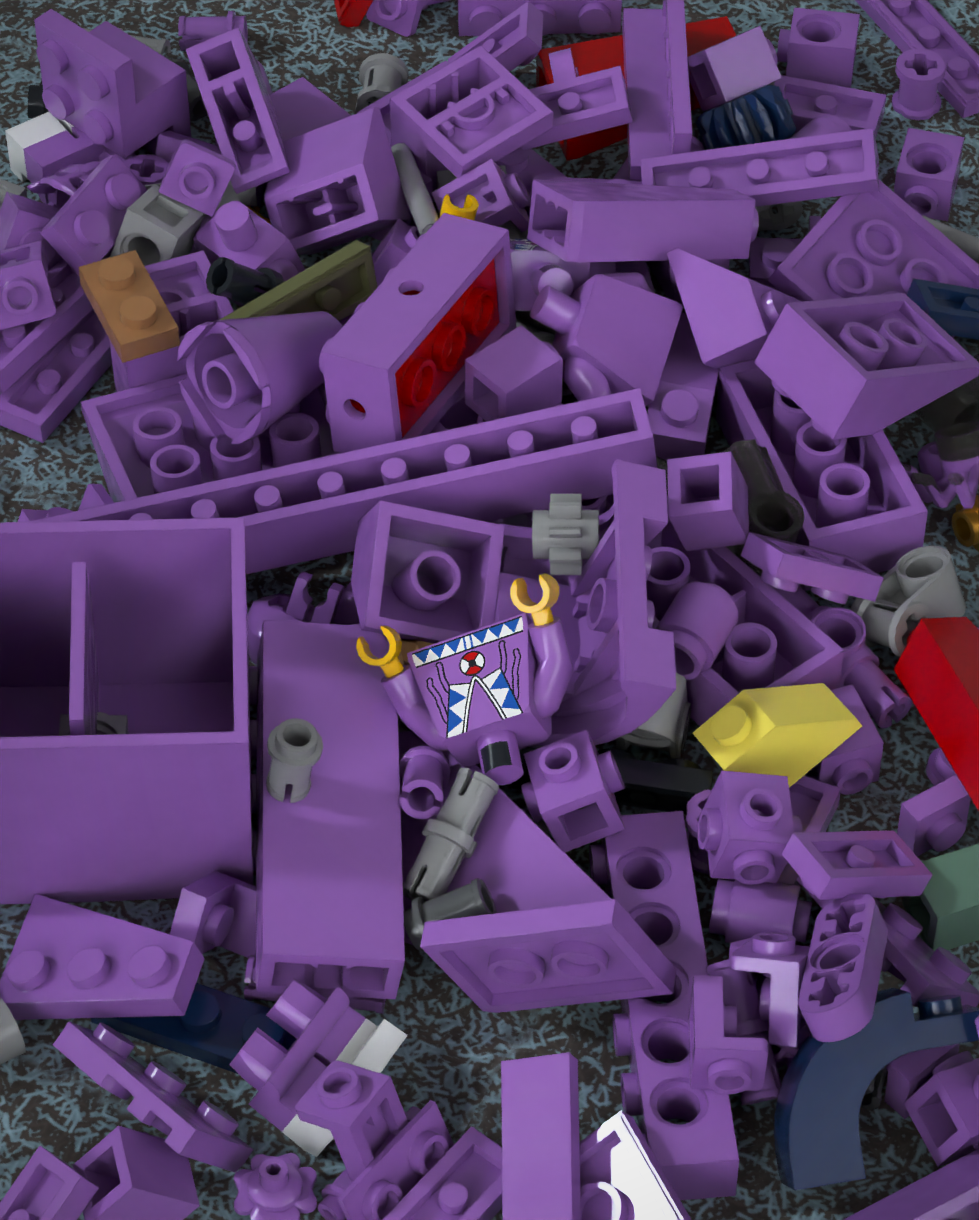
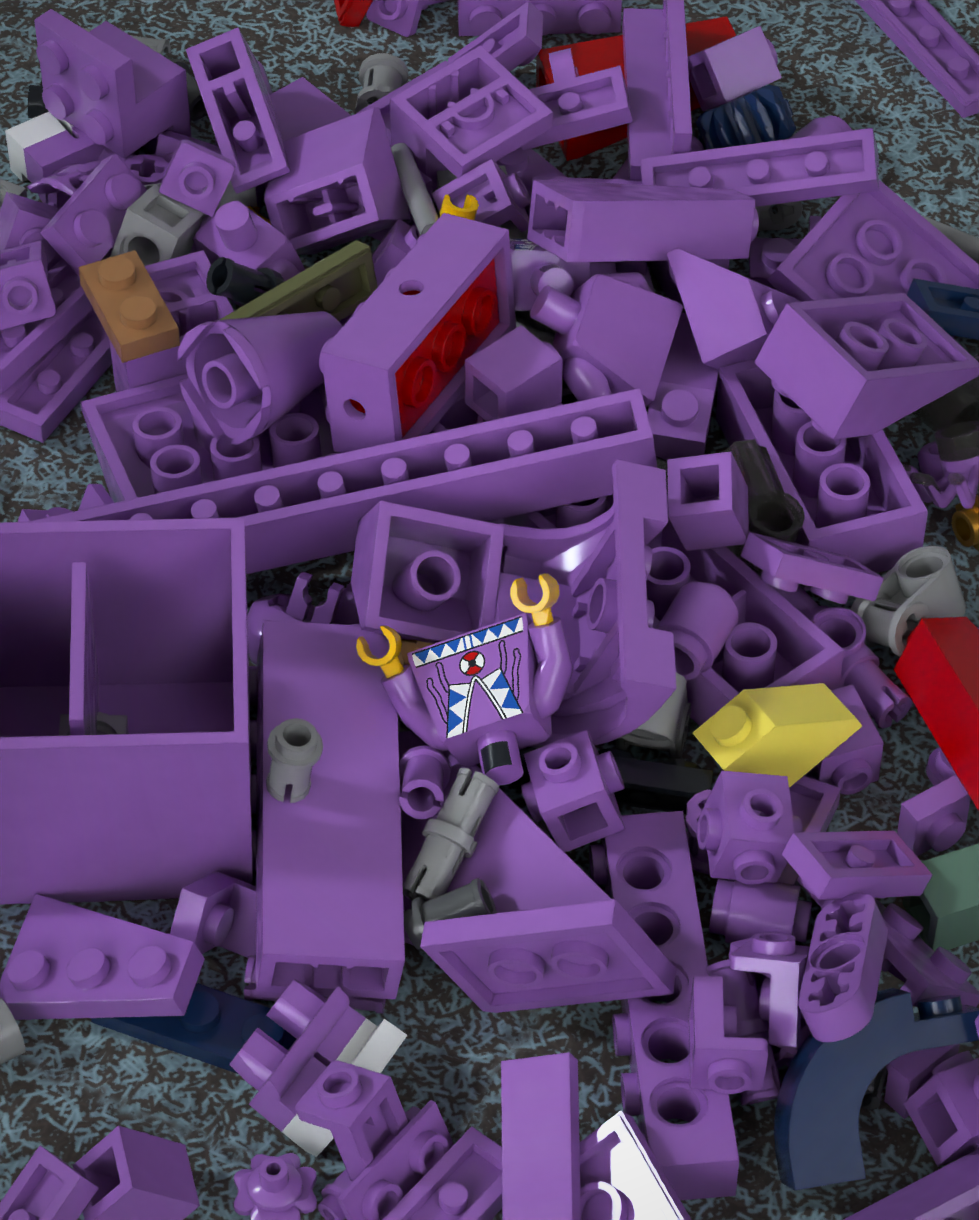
medium lavender wing [53,1022,254,1173] -> none
medium lavender pin [178,10,248,51] -> none
light grey gear [532,494,599,575] -> none
medium lavender plate [774,75,886,139] -> none
medium lavender brick [777,7,860,88] -> none
medium lavender bush [892,48,946,120] -> none
medium lavender brick [894,128,964,221] -> none

